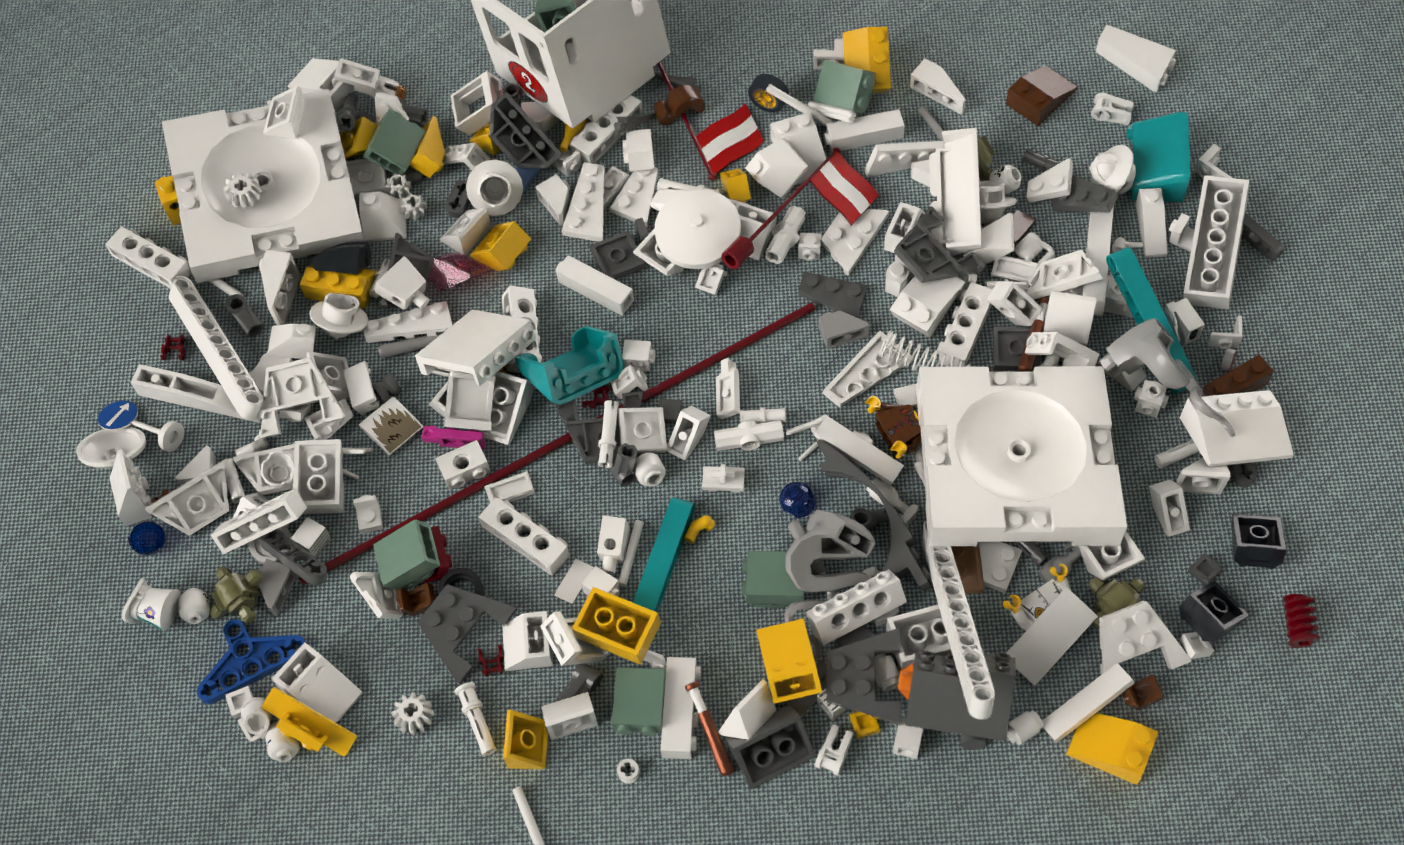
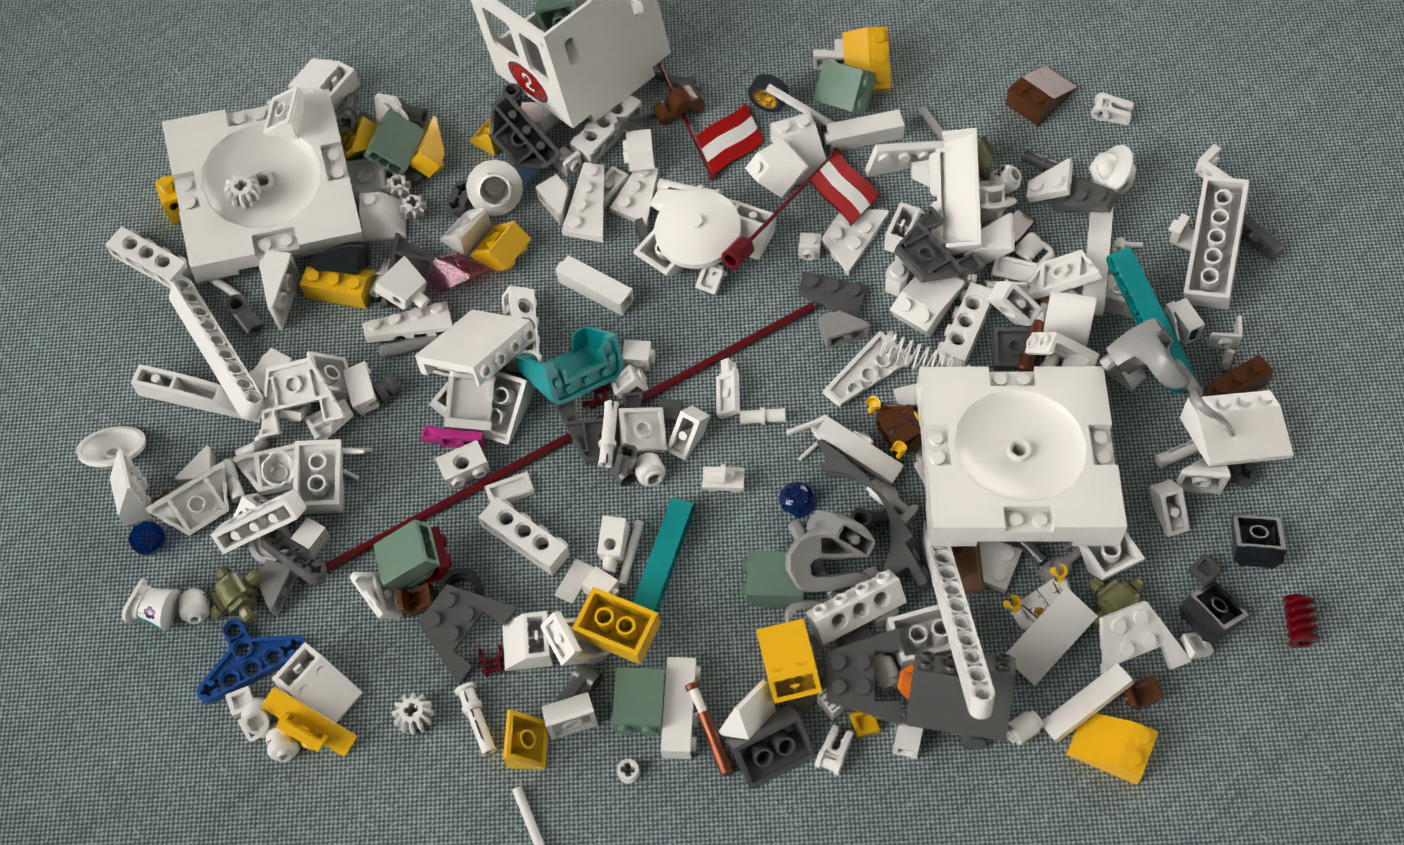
piece [98,401,184,452] -> none
dark red piece [160,335,186,360] -> none
white slope [268,324,316,359] -> none
white helmet [309,293,369,340] -> none
white plate [334,58,407,100] -> none
white bracket [353,495,383,533] -> none
slope [359,397,423,456] -> none
white bracket [442,143,490,170] -> none
white window [451,71,503,136] -> none
yellow piece [559,118,588,152] -> none
dark grey plate [589,230,646,279] -> none
white arm [643,650,667,673] -> none
yellow arm [684,515,716,544] -> none
white piece [714,420,784,451] -> none
yellow slope [720,168,751,203] -> none
white piece [765,205,806,264] -> none
white axle [808,101,856,123] -> none
white slope [910,58,966,115] -> none
white slope [1096,25,1177,93] -> none
teal windscreen [1126,112,1190,203] -> none
white brick [1133,380,1169,418] -> none
white slope [1135,188,1167,258] -> none

